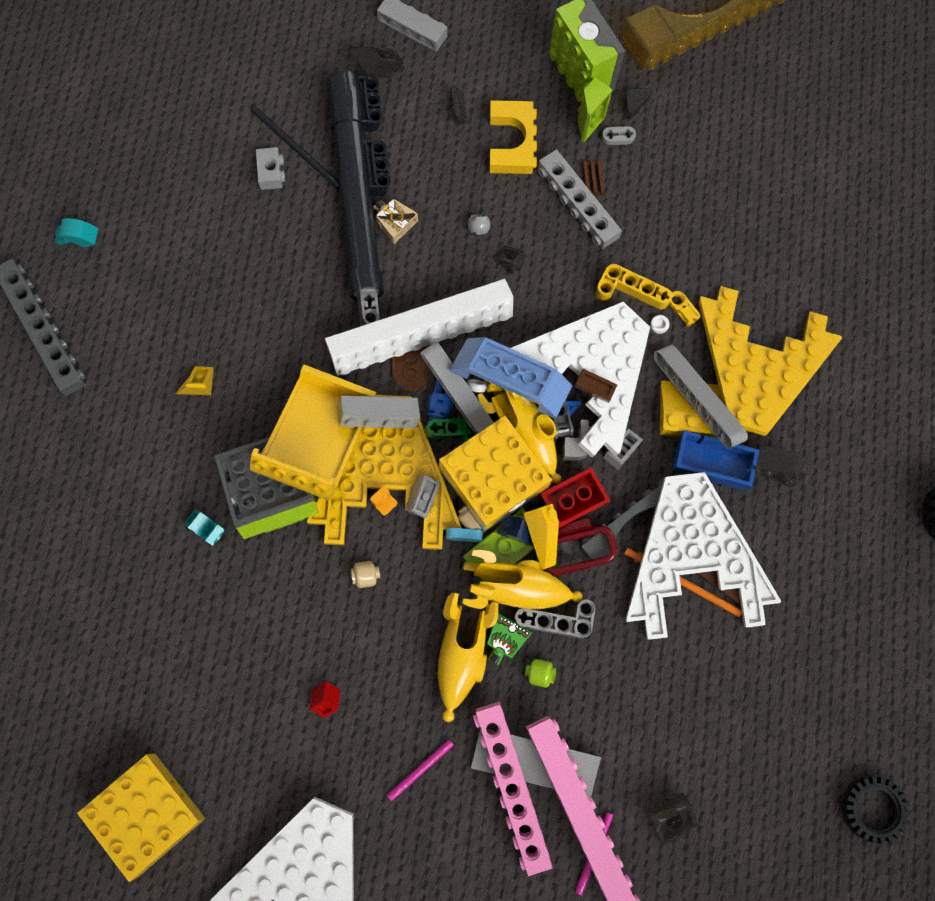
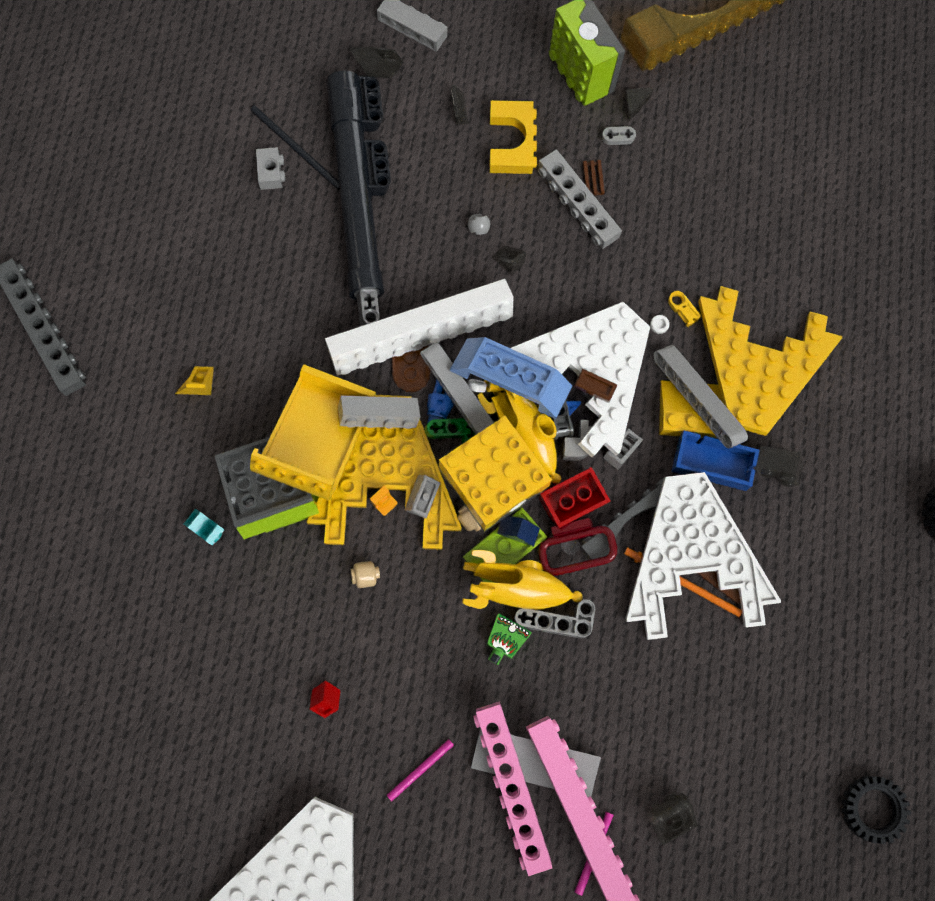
teal brick [55,218,98,247] -> none
yellow piece [77,753,207,882] -> none
torso [373,199,418,244] -> none
yellow piece [437,593,498,722] -> none
medium azure beam [446,528,483,542] -> none
yellow slope [523,504,559,570] -> none
lime head [525,659,556,688] -> none
lime slope [578,77,612,142] -> none
yellow beam [595,264,672,309] -> none

